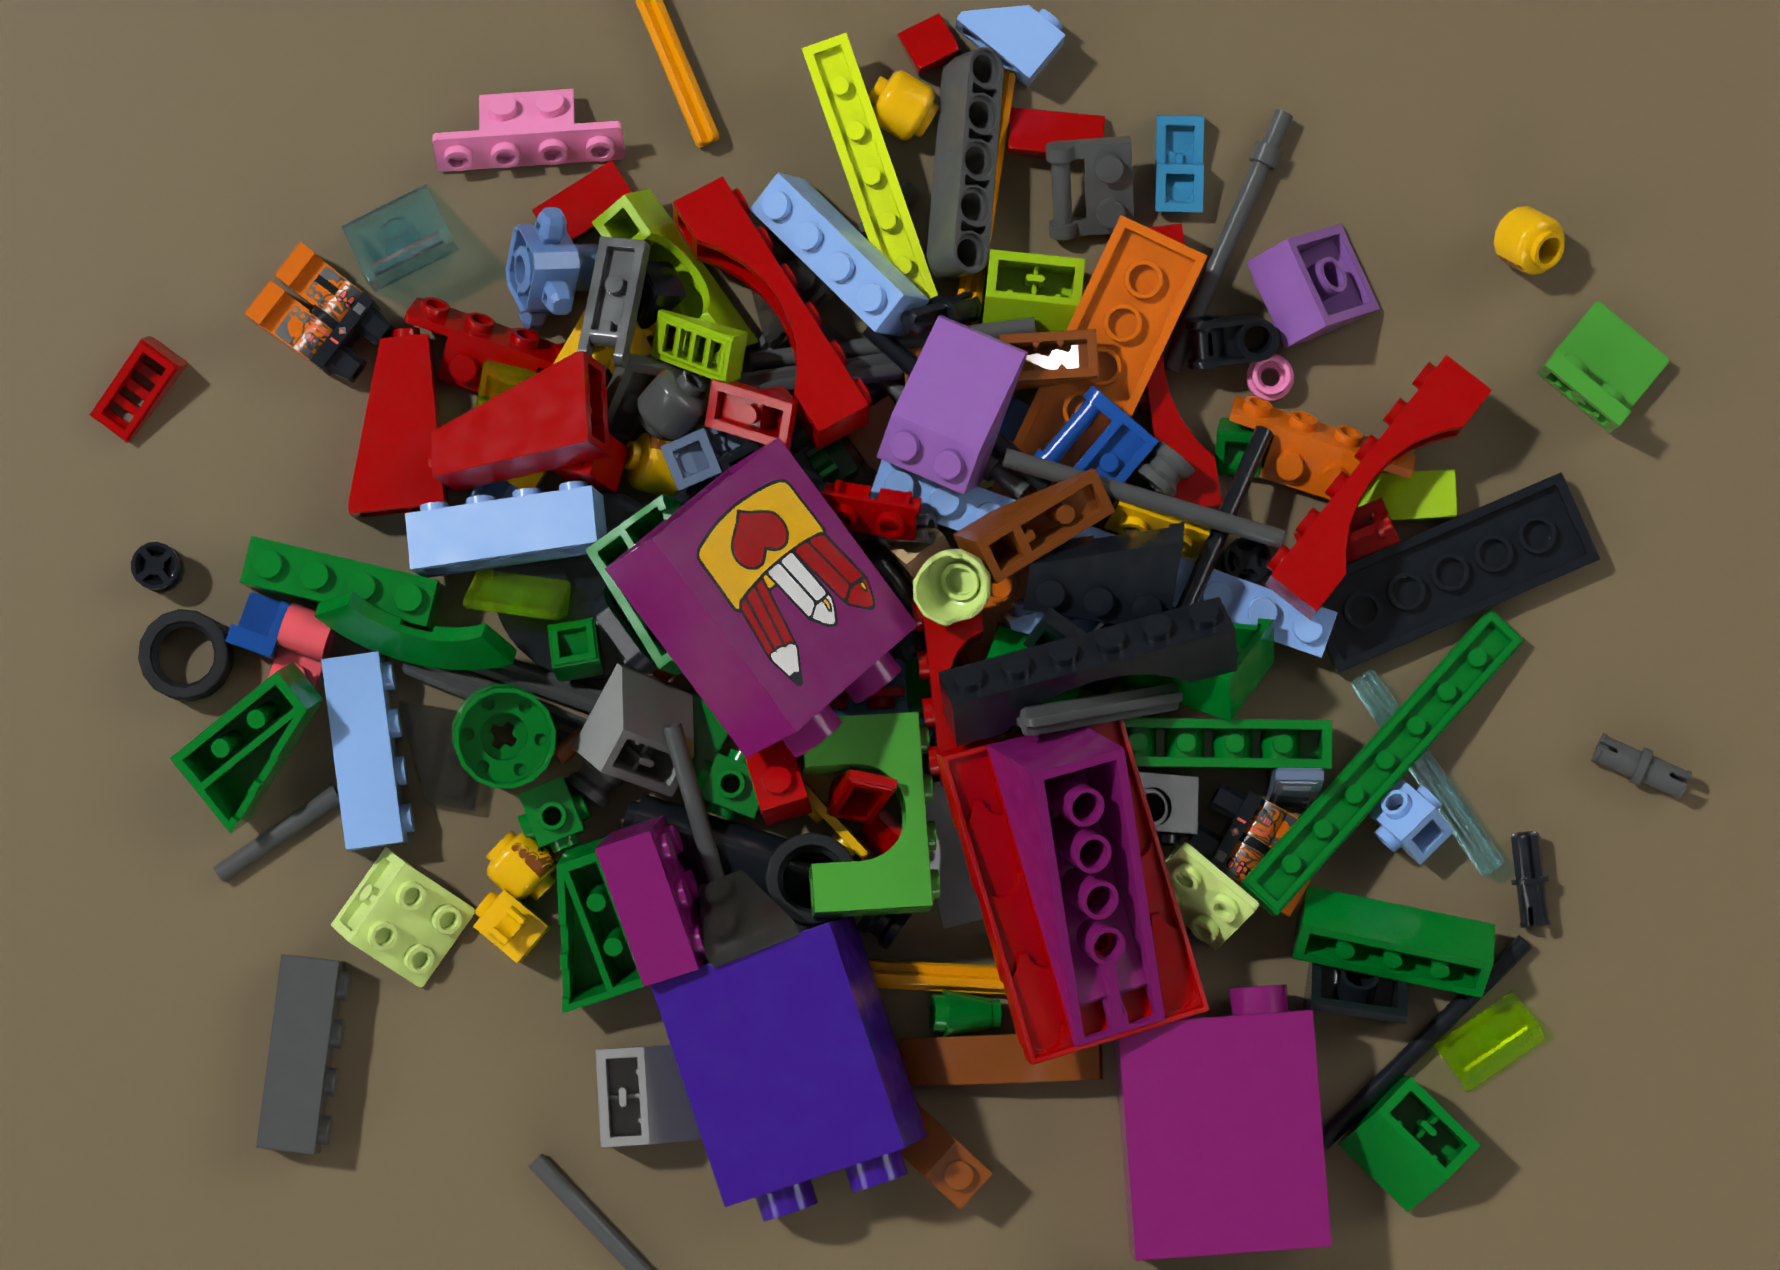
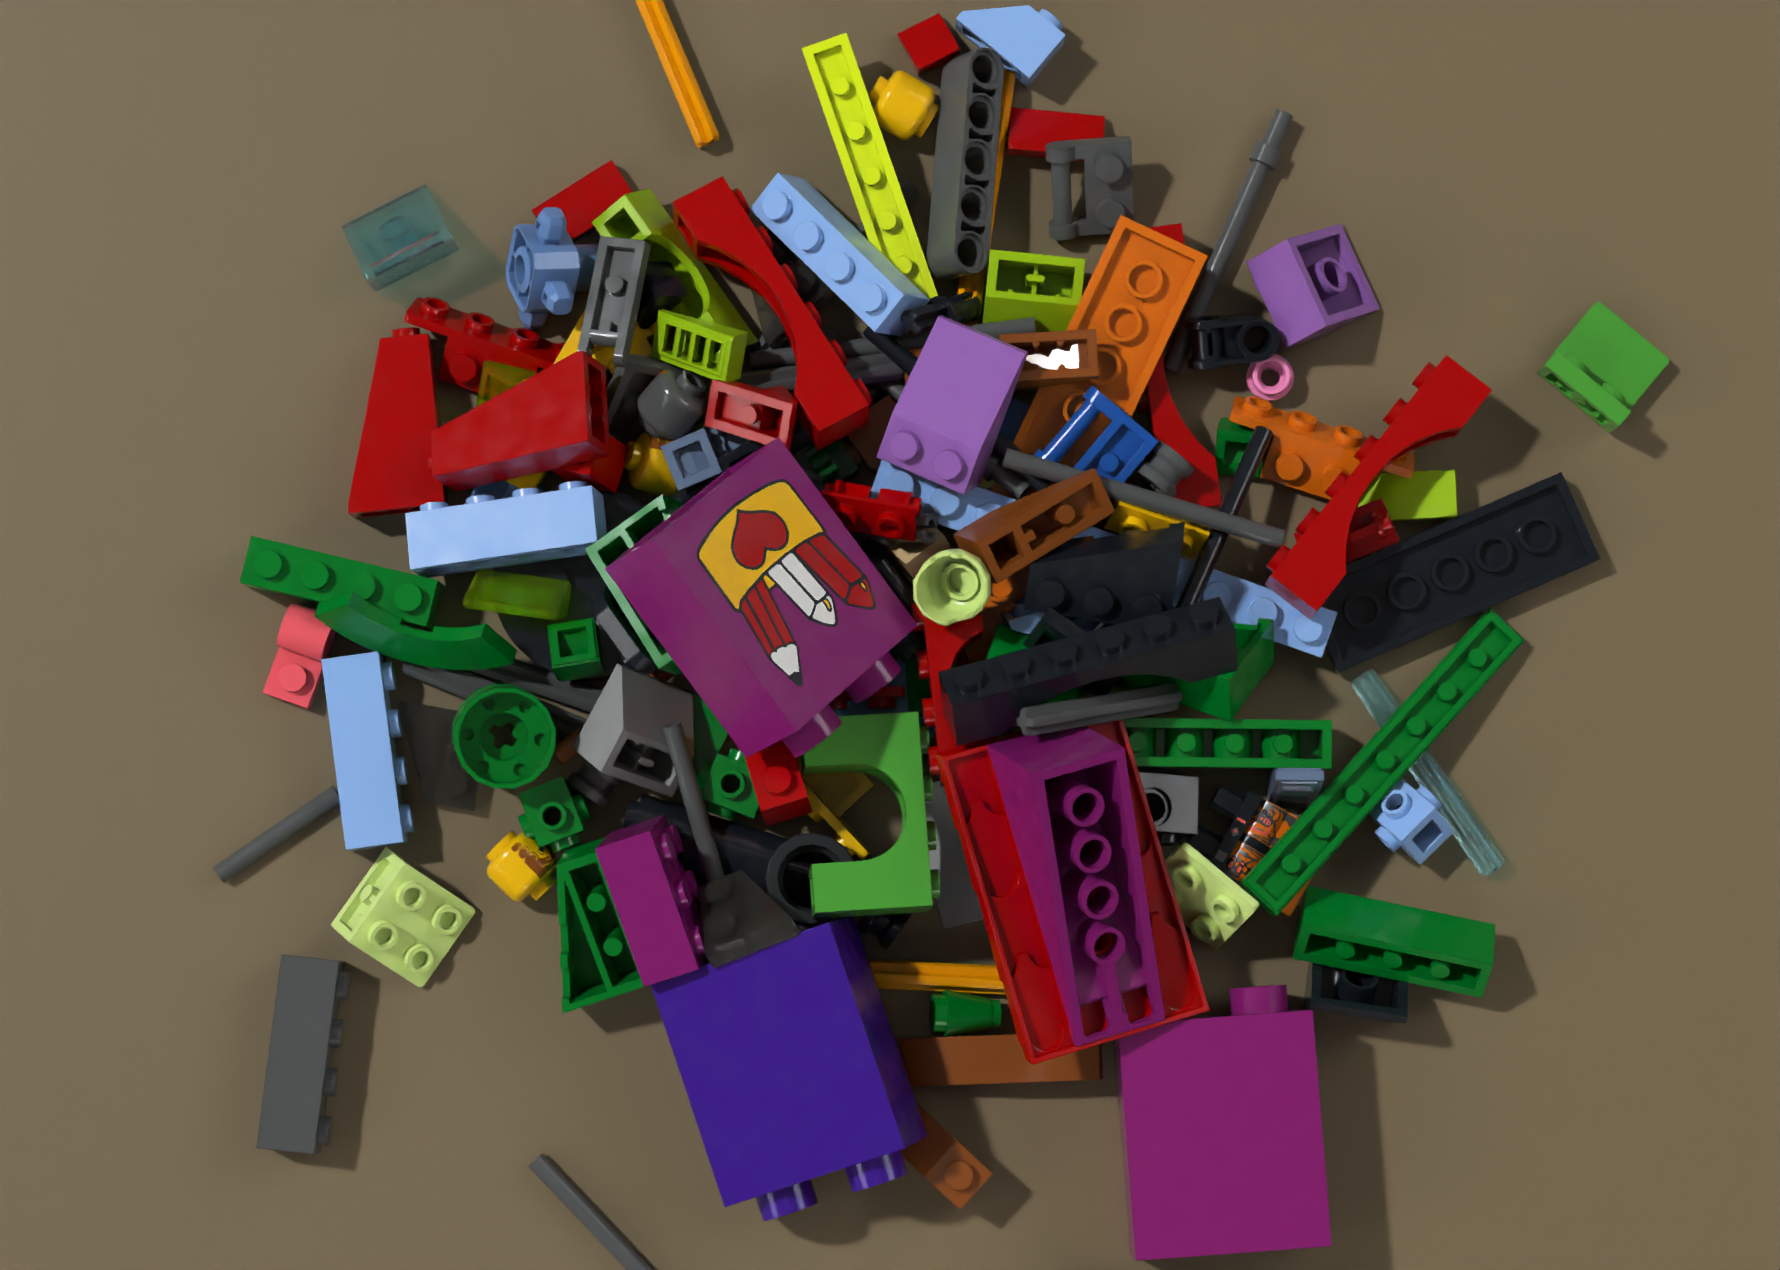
red slope [90,336,188,443] -> none
black wheel [131,542,185,593] -> none
black tyre [138,609,234,701] -> none
green wedge [170,662,323,834] -> none
blue panel [225,592,290,660] -> none
hips [244,241,394,383] -> none
bright pink bracket [432,89,625,172] -> none
yellow brick [473,889,552,963] -> none
light grey slope [595,1044,700,1148] -> none
red slope [826,769,897,825] -> none
red slope [858,809,902,857] -> none
dark azure slope [1155,115,1204,212] -> none
black wheel [1221,537,1272,584] -> none
black piece [1322,935,1532,1150] -> none
green slope [1338,1075,1481,1212] -> none
clear neon green slope [1434,991,1544,1092] -> none
yellow head [1494,206,1565,275] -> none
black axle [1511,831,1551,928] -> none
dark grey pin [1591,733,1692,800] -> none

